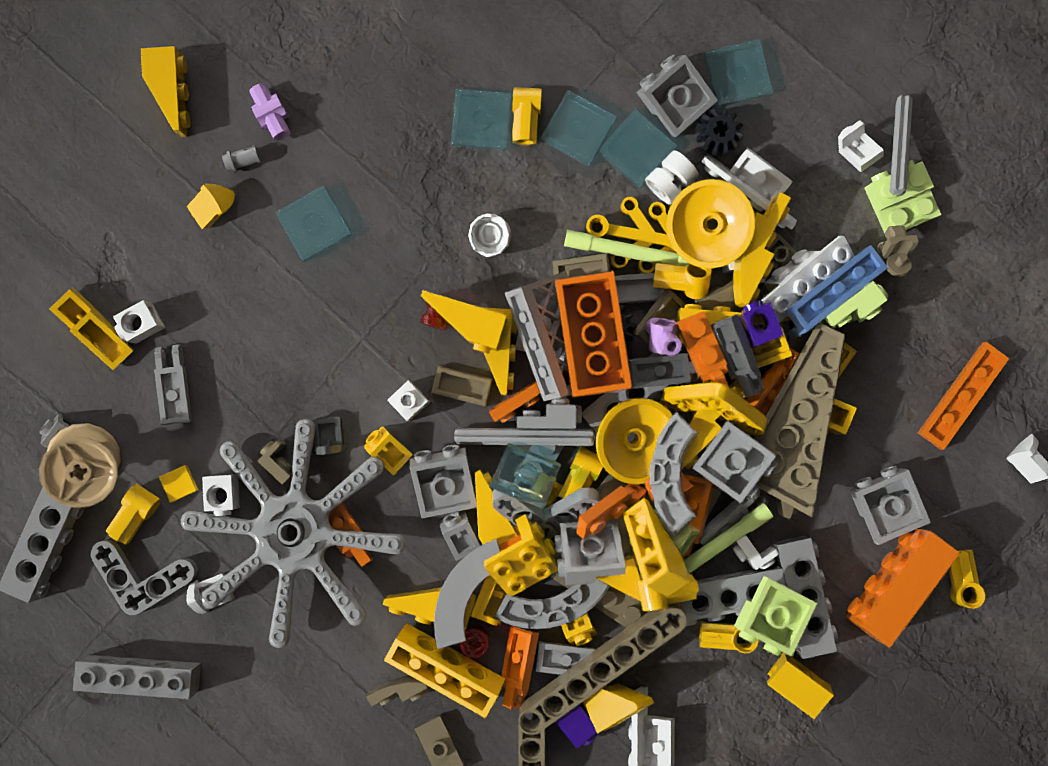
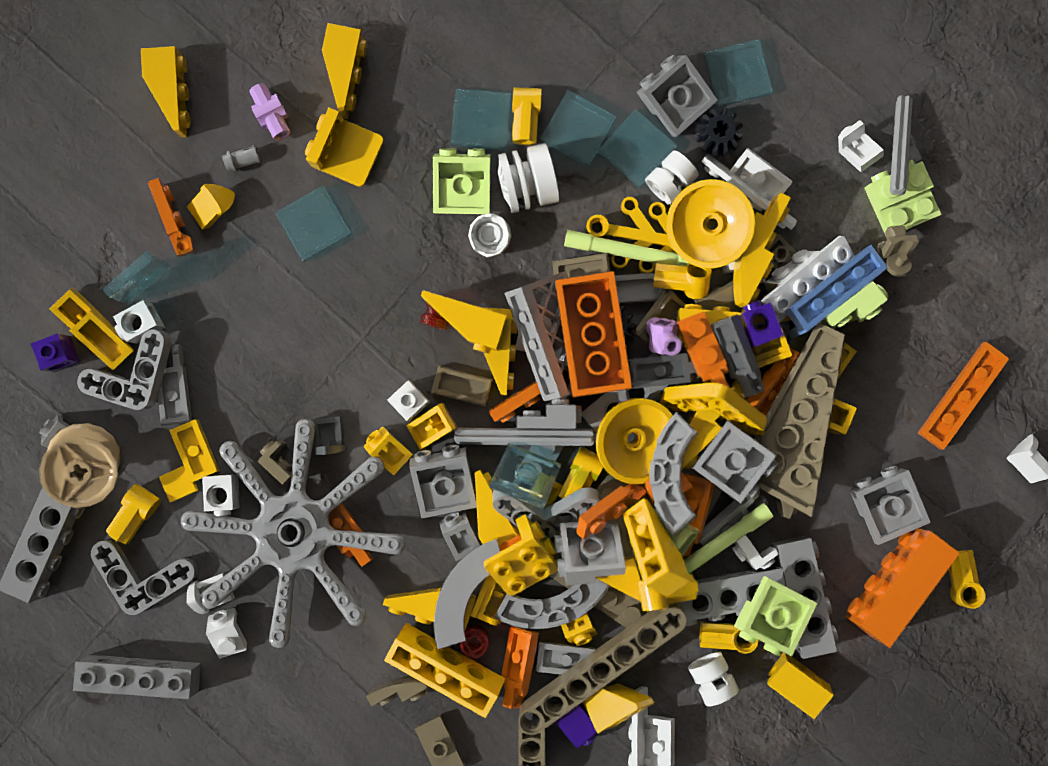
none -> dark purple brick [31,333,80,372]
none -> light grey beam [77,329,171,410]
none -> clear light blue tile [103,252,172,304]
none -> orange hinge [148,178,195,257]
none -> yellow plate [169,419,220,483]
none -> white bracket [206,608,247,659]
none -> yellow bracket [305,107,384,187]
none -> yellow slope [322,23,367,119]
none -> yellow slope [407,403,458,450]
none -> yellowish green plate [433,148,491,214]
none -> white wheel [498,143,559,213]
none -> white wheel [688,652,739,706]

